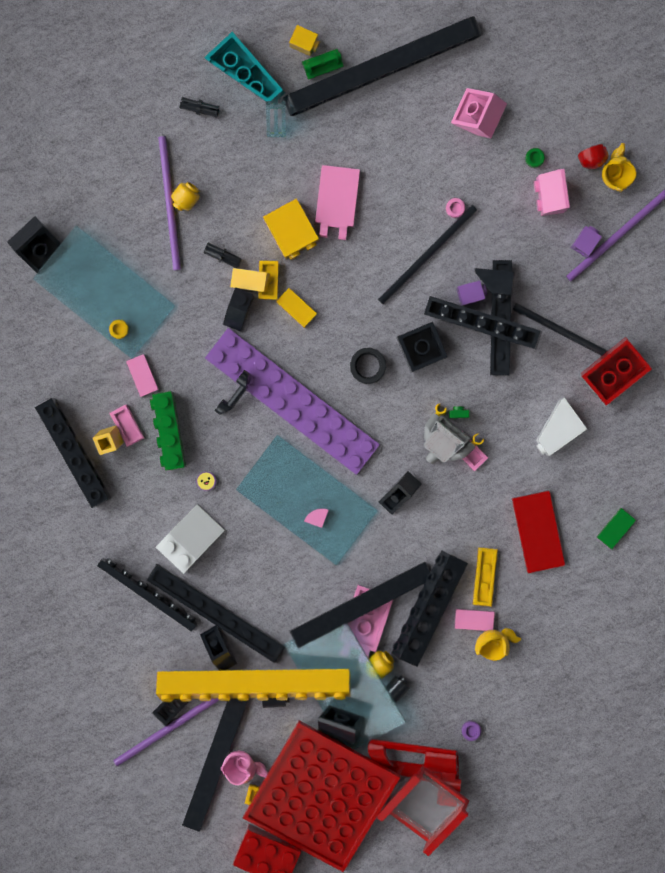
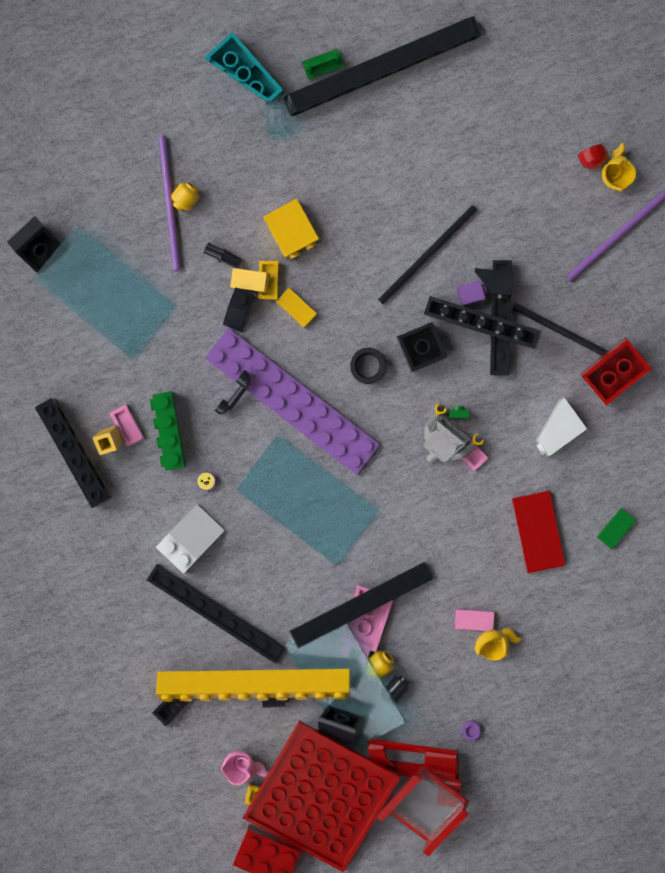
black plate [97,558,198,632] -> none
yellow tile [109,320,129,339] -> none
medium lavender piece [113,698,219,767] -> none
bright pink tile [126,354,159,397] -> none
black pin [179,97,220,118] -> none
black tile [182,698,247,832] -> none
black slope [200,625,238,671] -> none
yellow brick [289,25,320,56] -> none
bright pink tile [304,508,328,528] -> none
bright pink tile [315,165,360,240] -> none
black slope [378,471,422,515] -> none
black brick [391,550,468,667] -> none
bright pink tile [446,198,465,218] -> none
bright pink slope [451,88,507,138] -> none
yellow tile [472,547,498,607] -> none
green tile [525,148,545,168] -> none
bright pink slope [534,169,570,216] -> none
medium lavender brick [570,226,602,258] -> none

